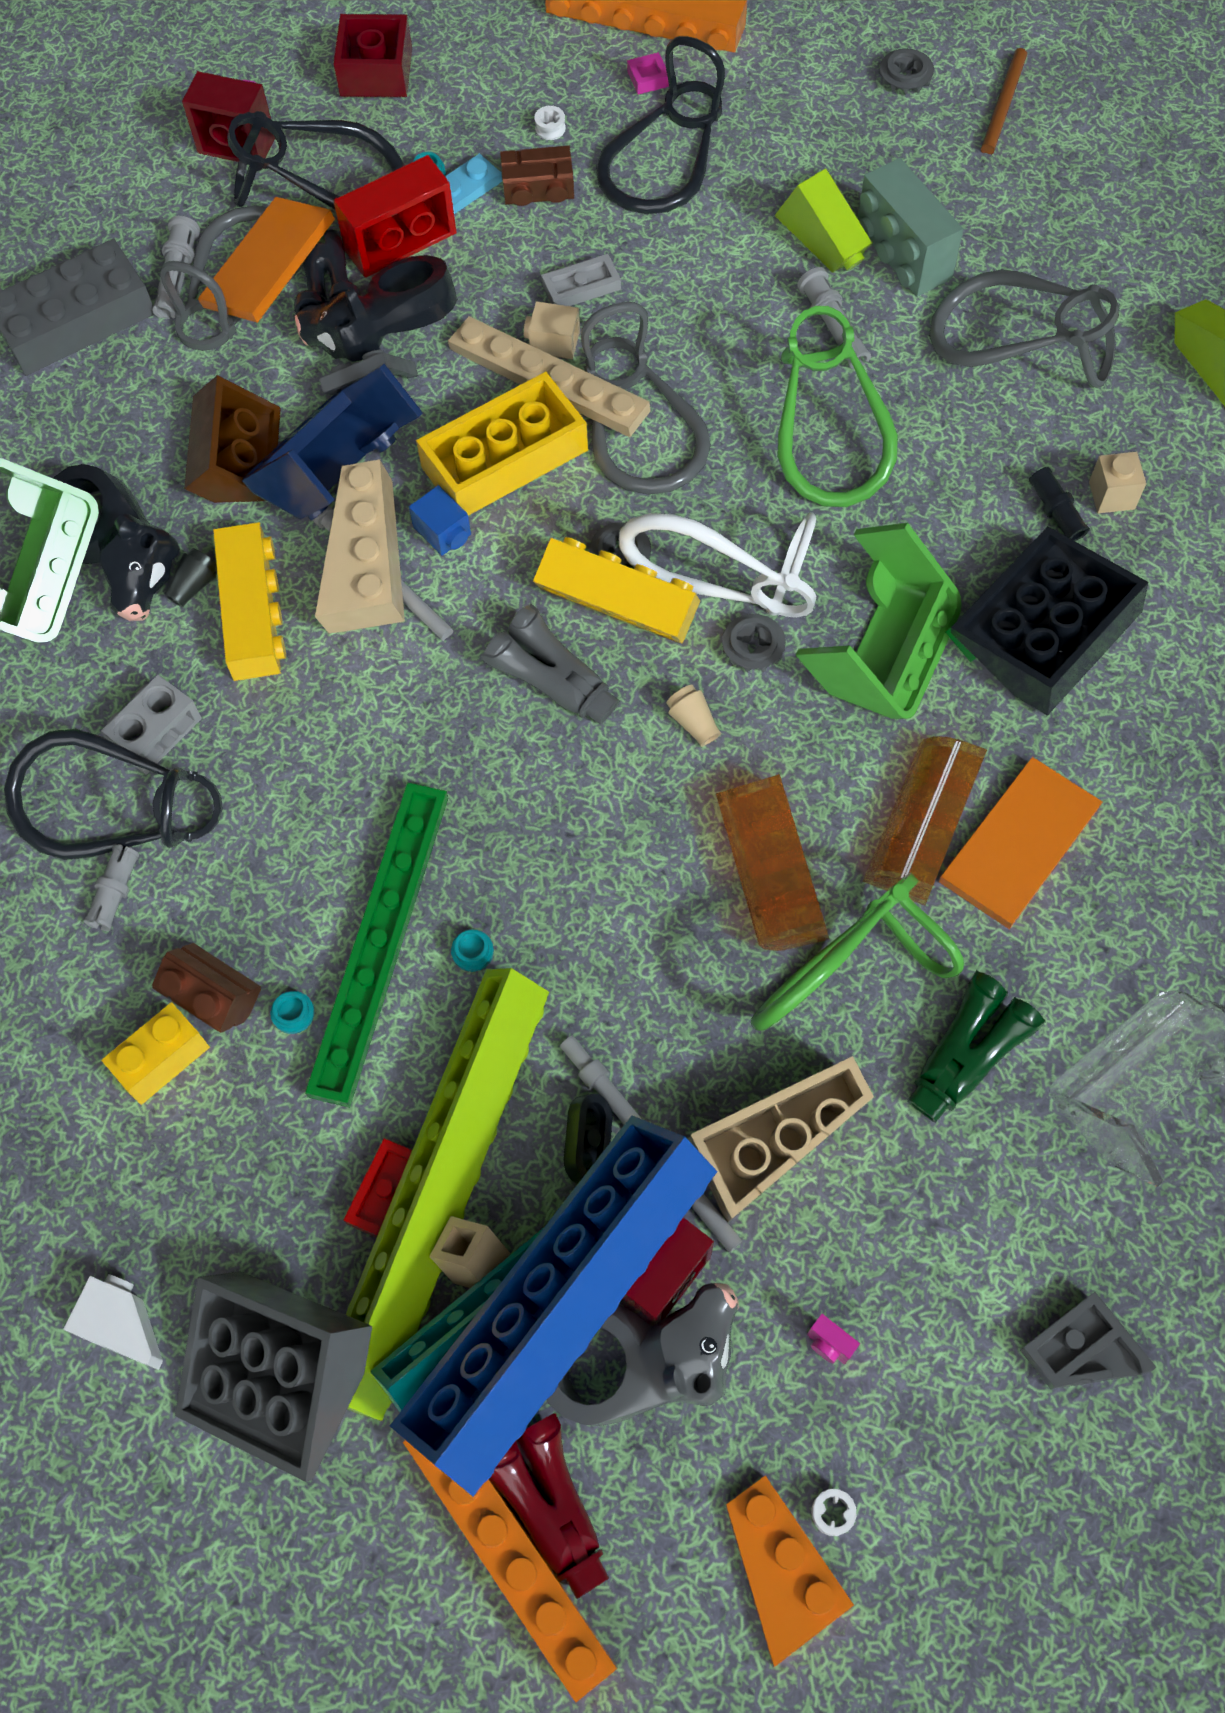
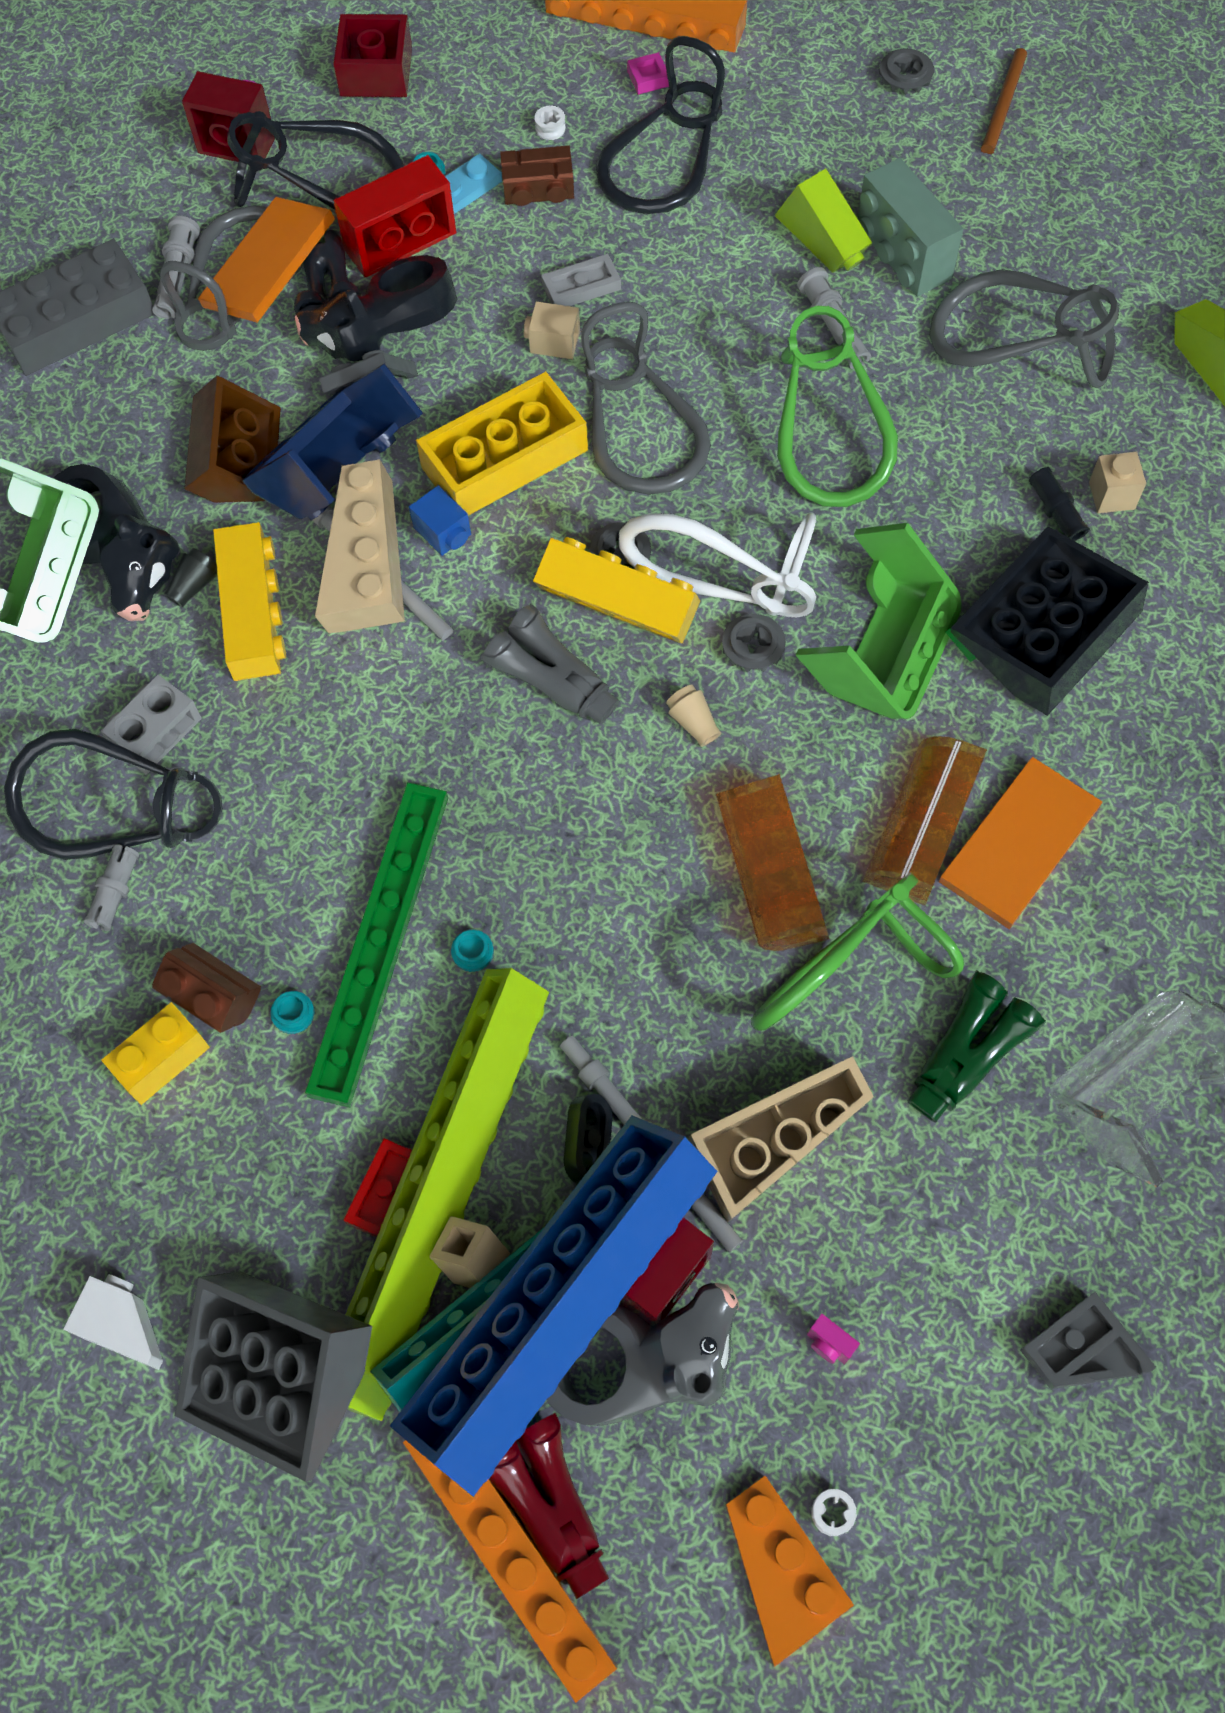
tan plate [448,316,650,437] -> none

